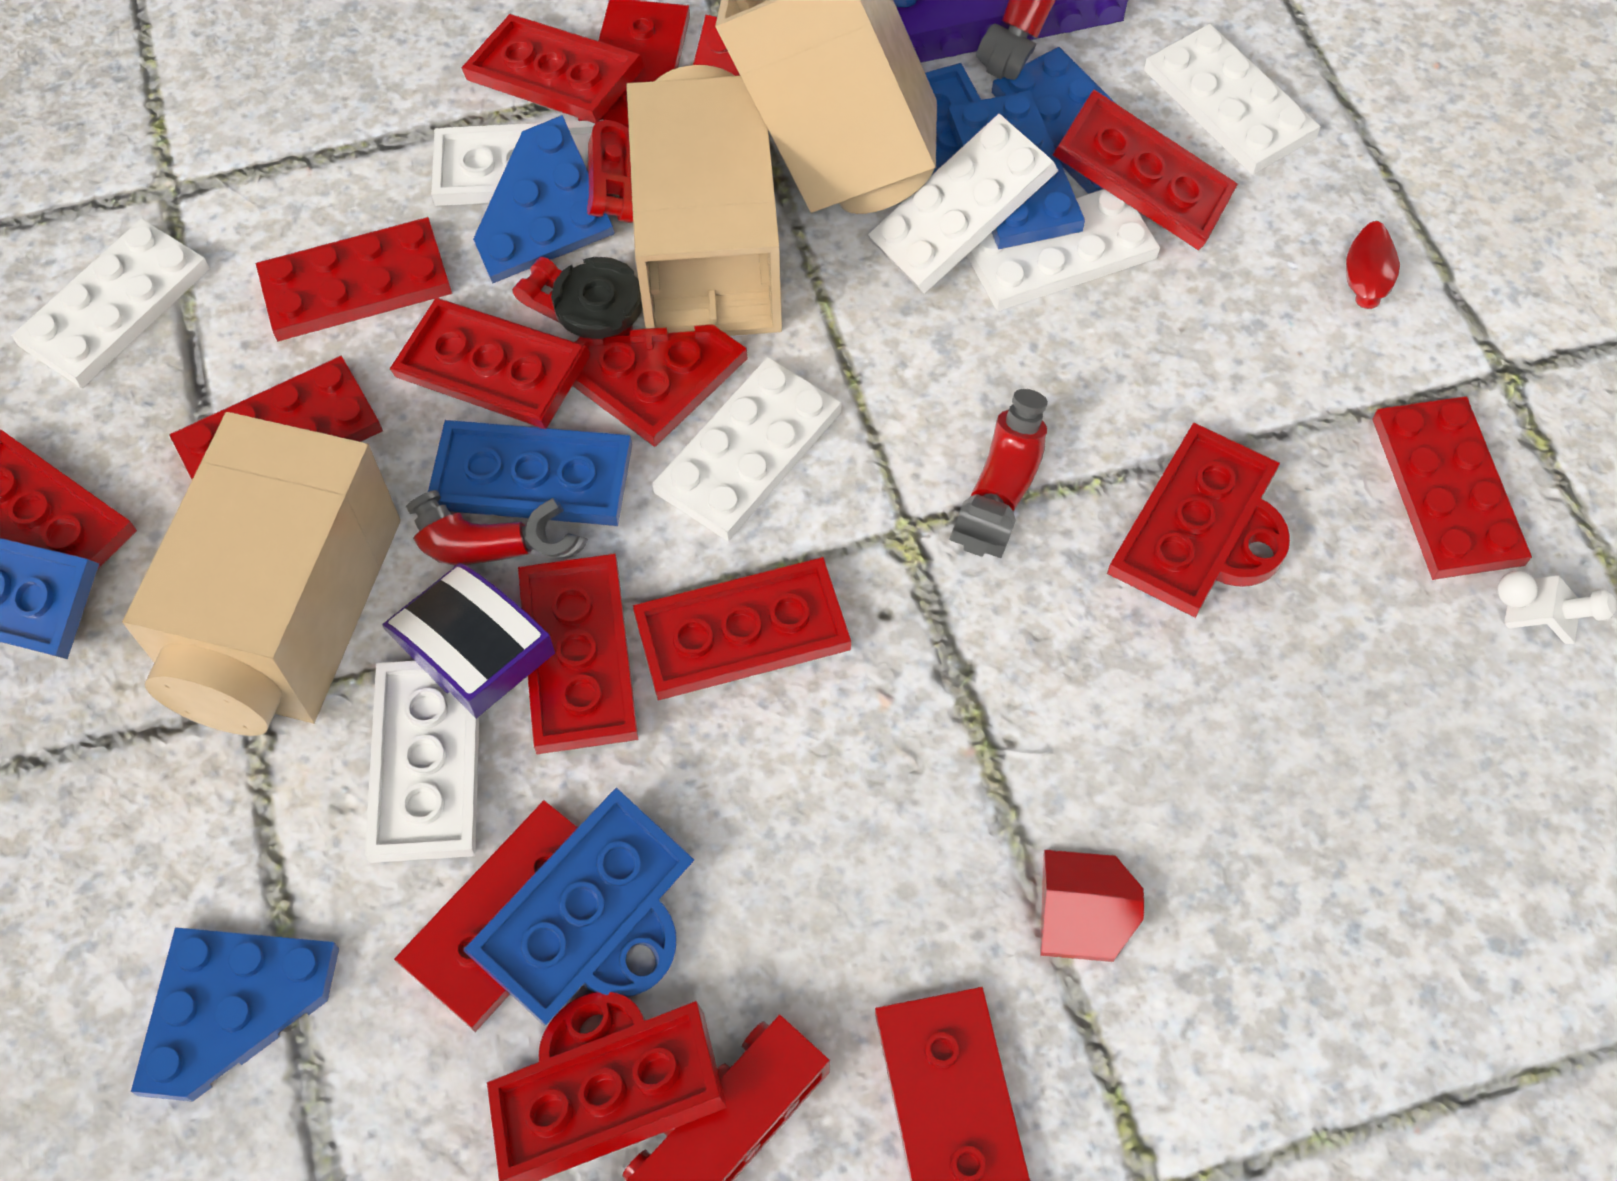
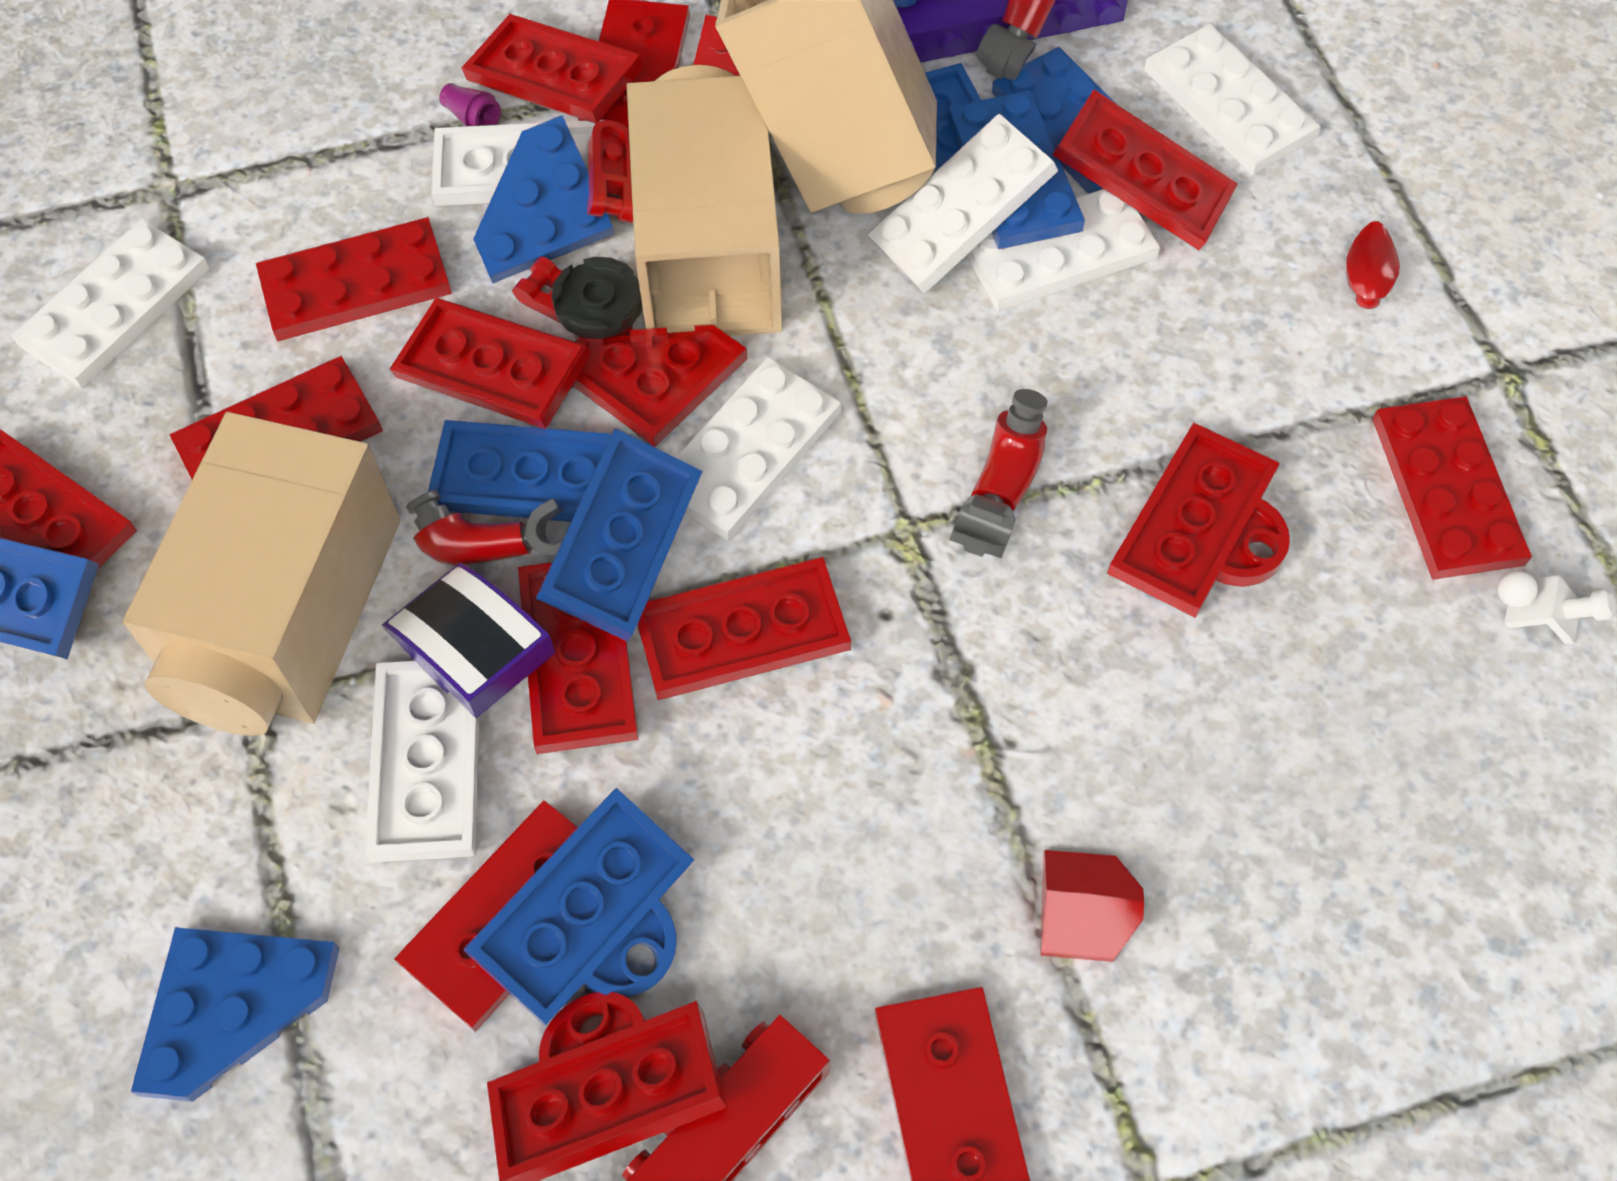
none -> magenta cone [439,83,501,127]
none -> blue plate [536,428,703,642]

